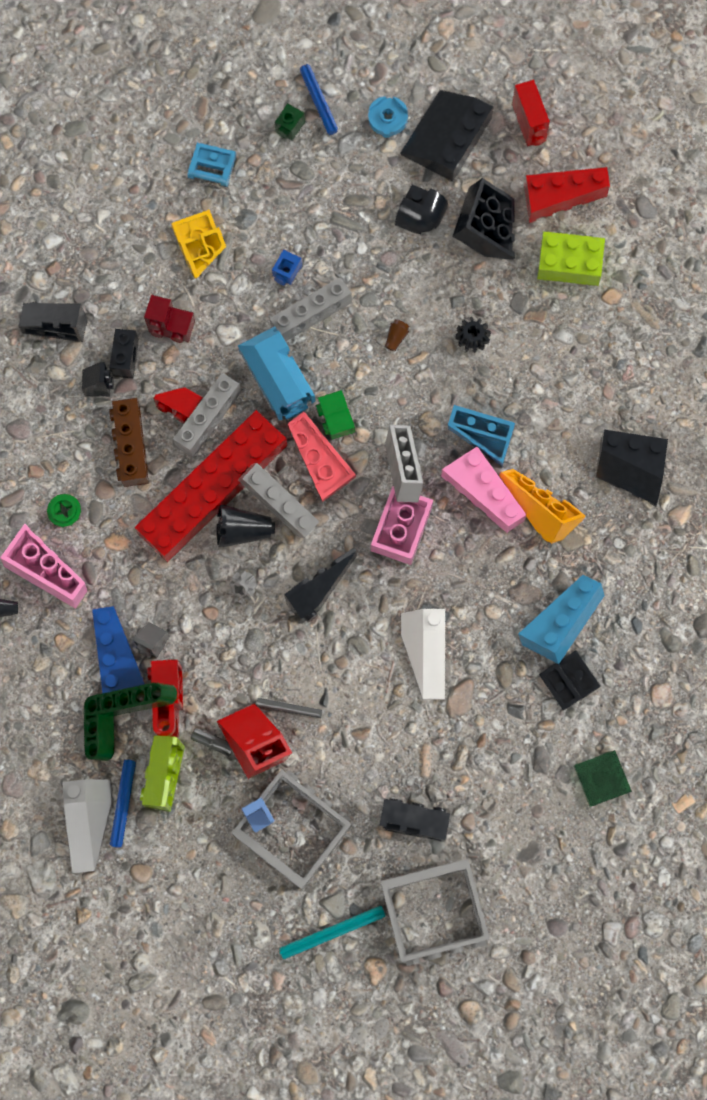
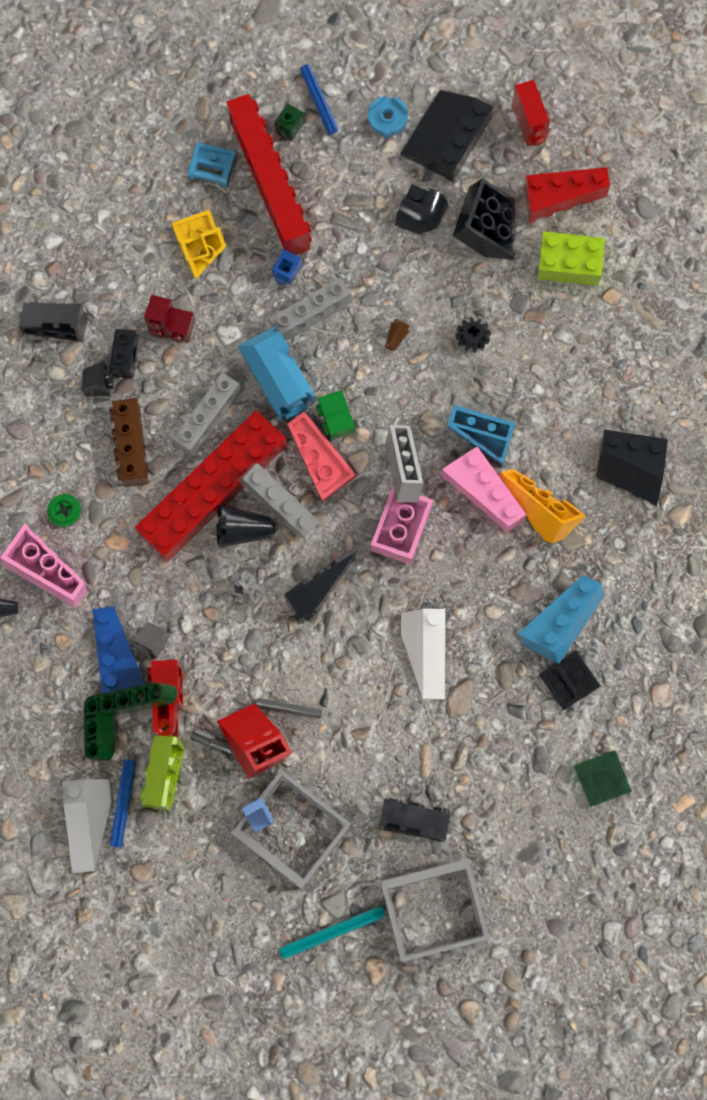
red slope [154,387,203,423] -> none
none -> red brick [226,93,312,255]

